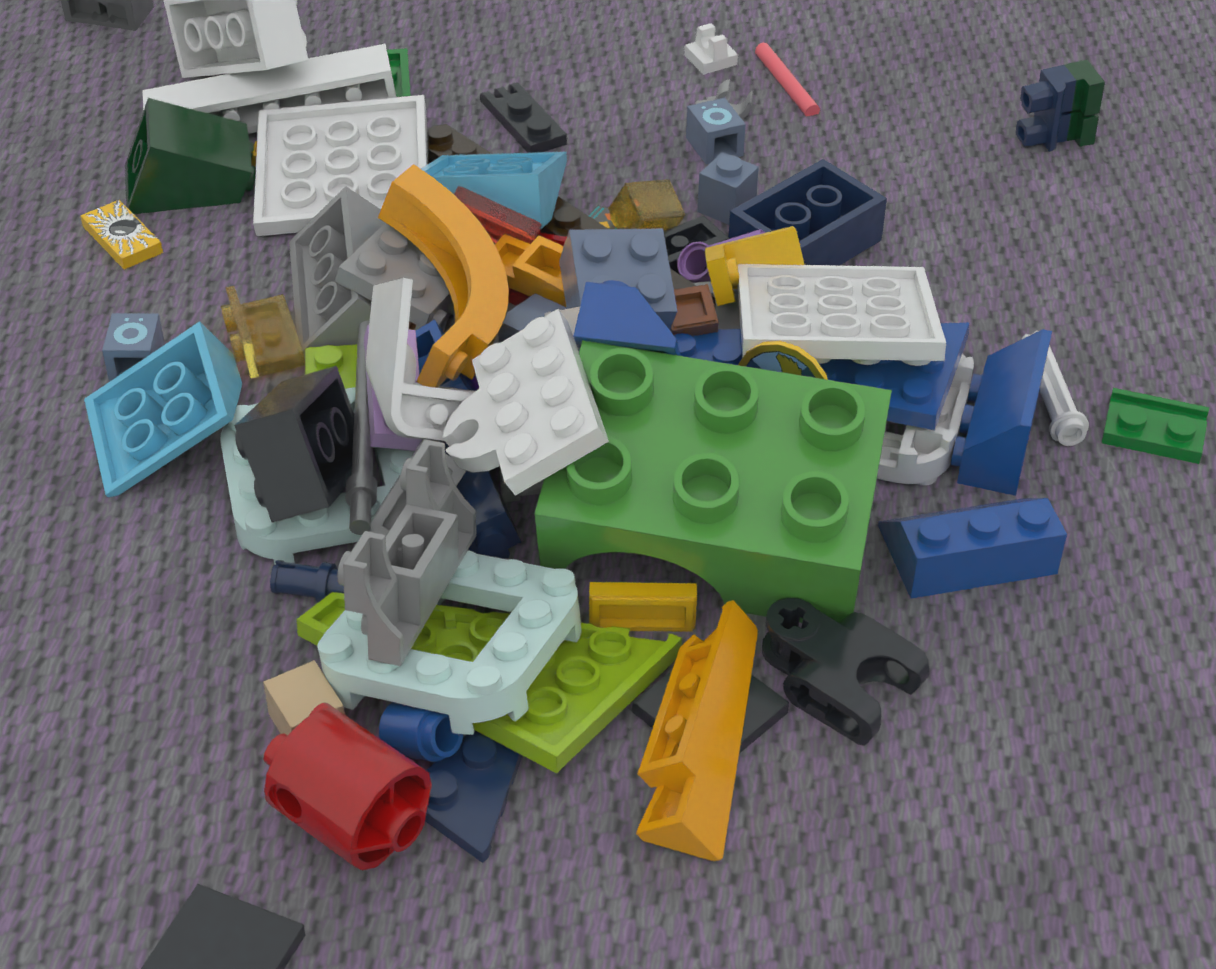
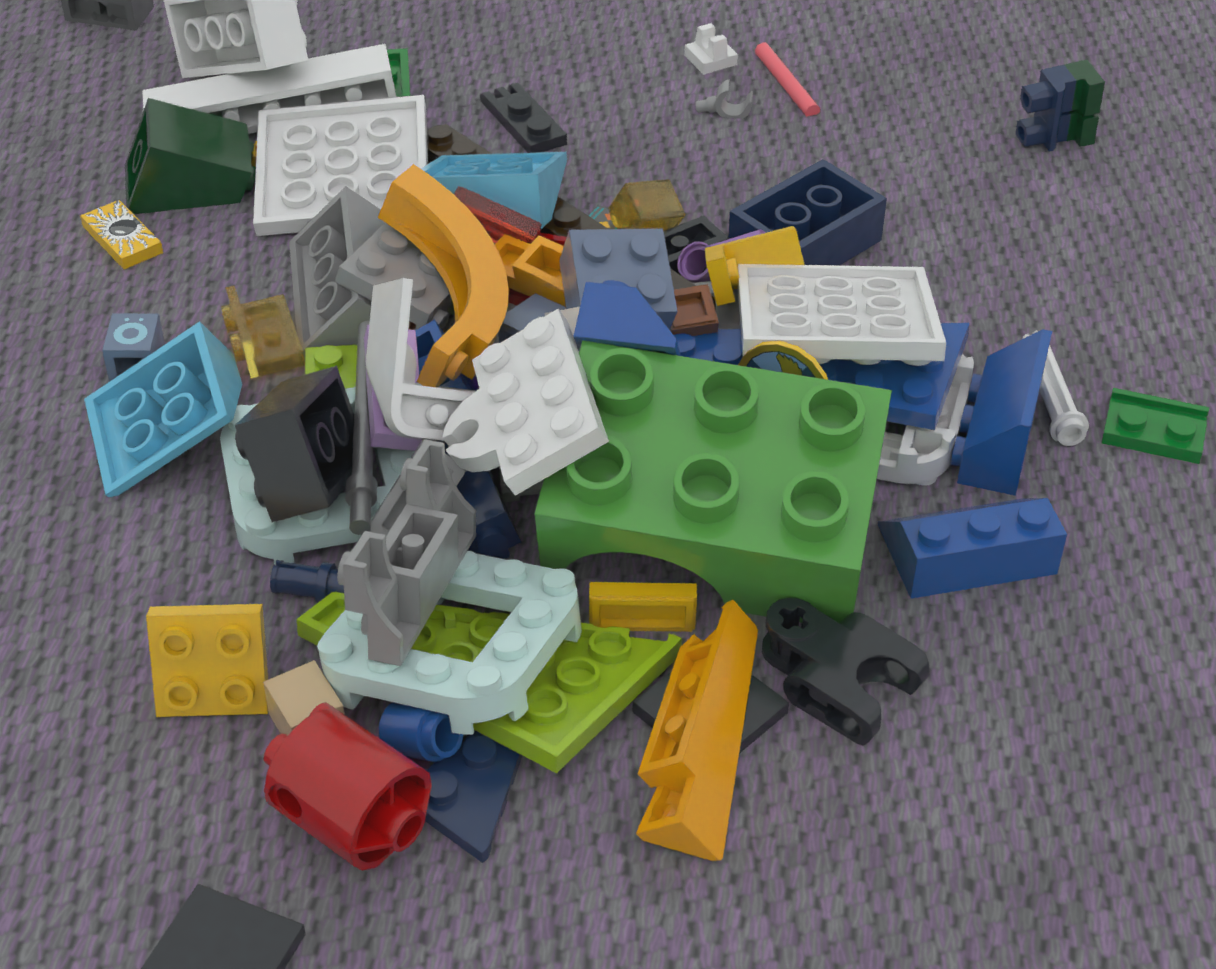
sand blue brick [686,98,746,164] -> none
sand blue brick [697,152,759,225] -> none
none -> yellow plate [146,604,268,717]

